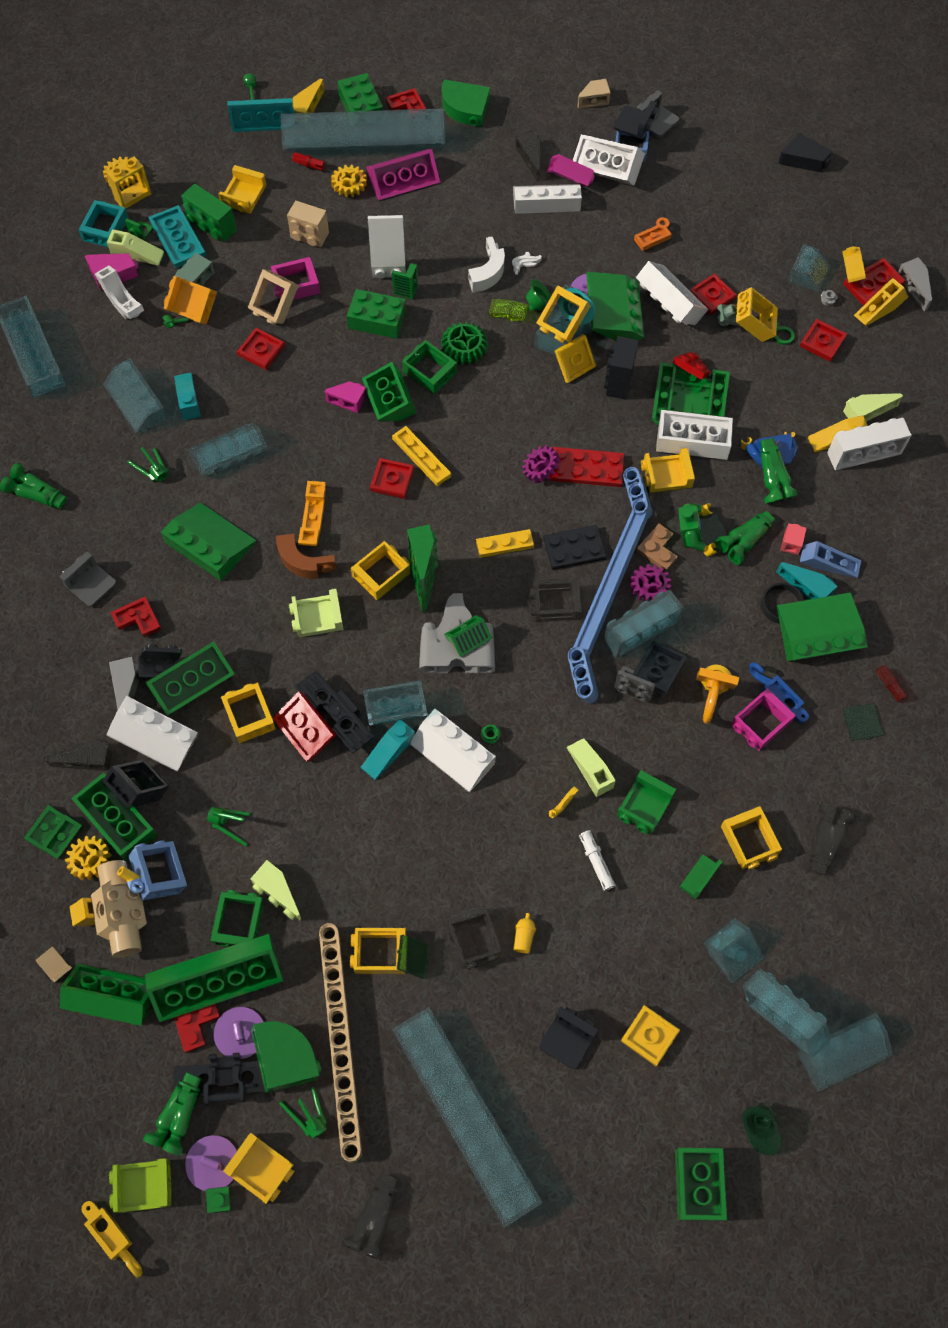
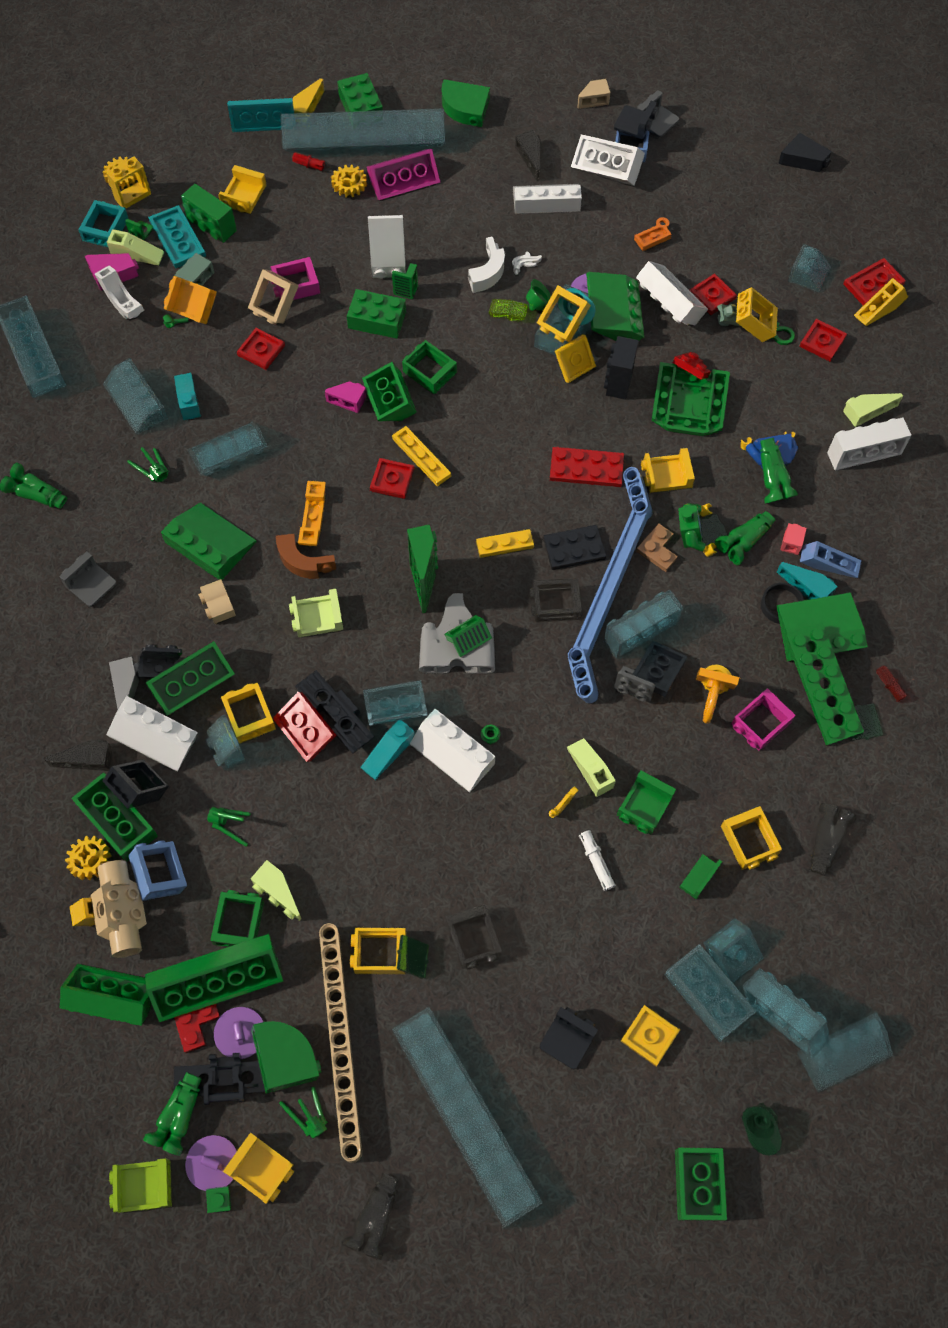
green slope [24,805,82,859] -> none
tan bracket [35,947,72,982] -> none
yellow piece [82,1201,143,1278] -> none
red plate [110,597,161,637] -> none
arm [117,866,144,893] -> none
green hinge [243,73,256,100] -> none
tan brick [287,200,329,247] -> none
yellow window [351,541,410,600] -> none
red plate [386,88,427,119] -> none
green gear [441,321,488,366] -> none
yellow piece [513,913,536,954] -> none
magenta gear [522,445,561,483] -> none
dark pink slope [546,154,595,187] -> none
magenta gear [630,564,671,604] -> none
white slope [656,410,733,460] -> none
blue piece [749,662,809,723] -> none
yellow slope [808,415,867,452] -> none
light grey plate [821,290,838,306] -> none
yellow slope [842,247,866,283] -> none
light grey slope [898,257,932,312] -> none
none -> tan brick [198,579,236,624]
none -> clear light blue slope [206,714,246,771]
none -> clear light blue brick [664,944,756,1042]
none -> green plate [785,622,864,745]

